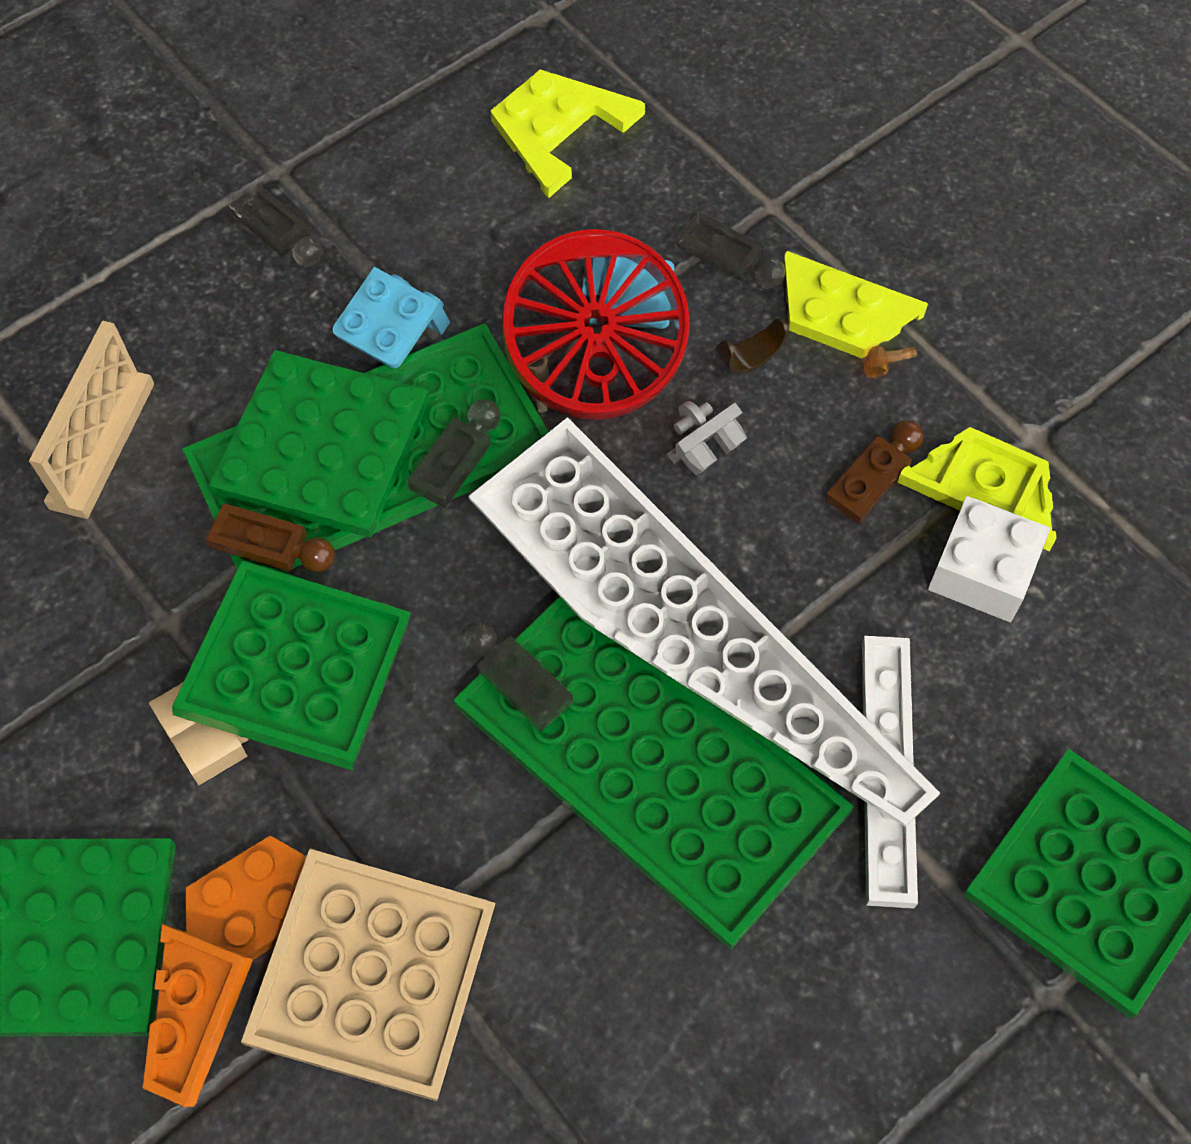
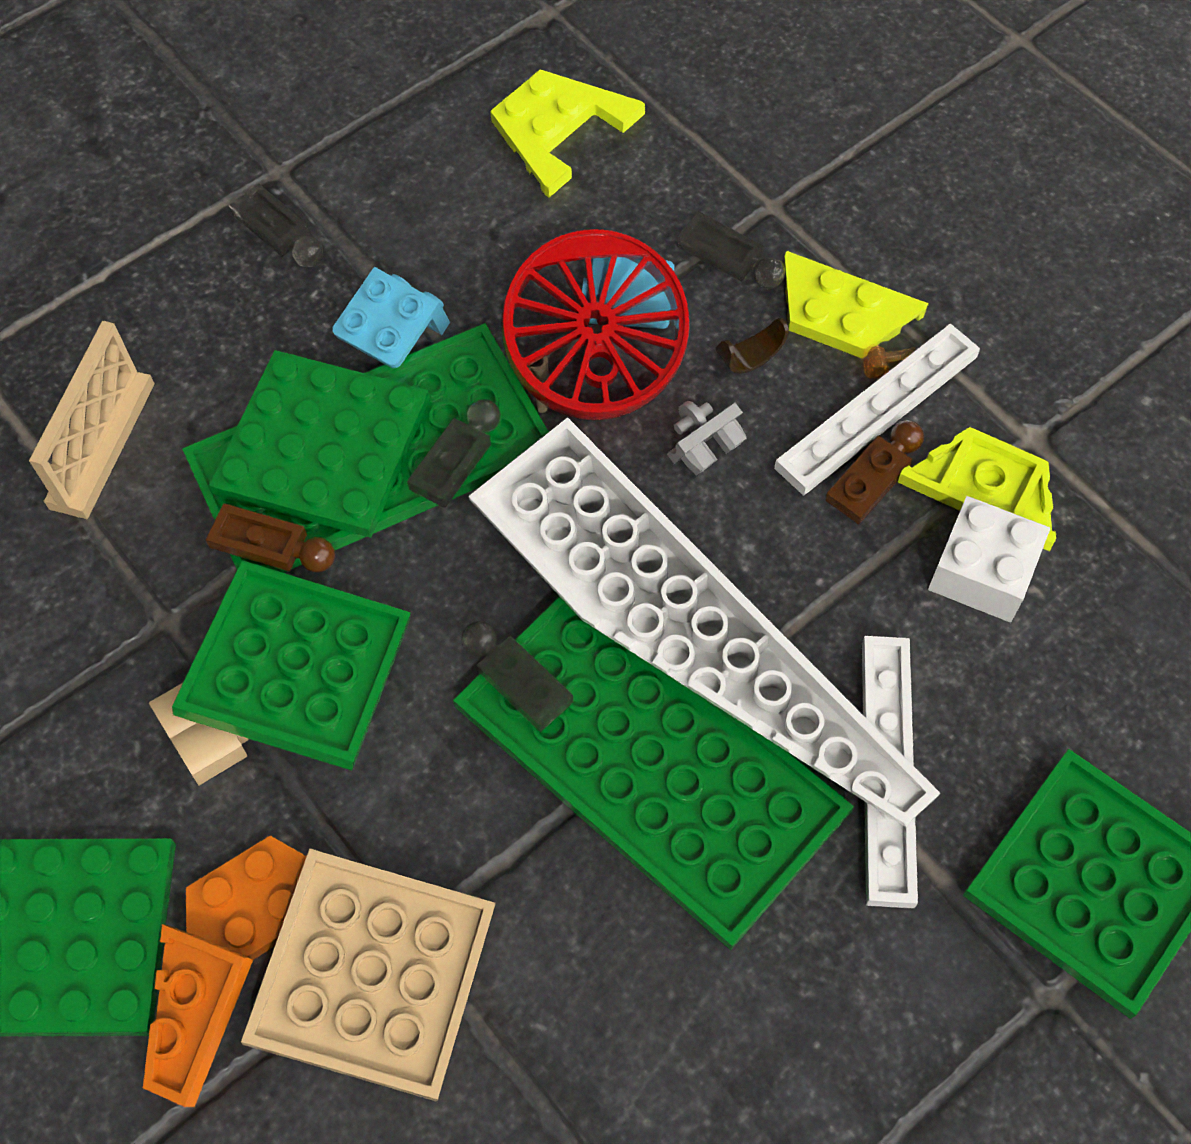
none -> white plate [774,324,980,496]

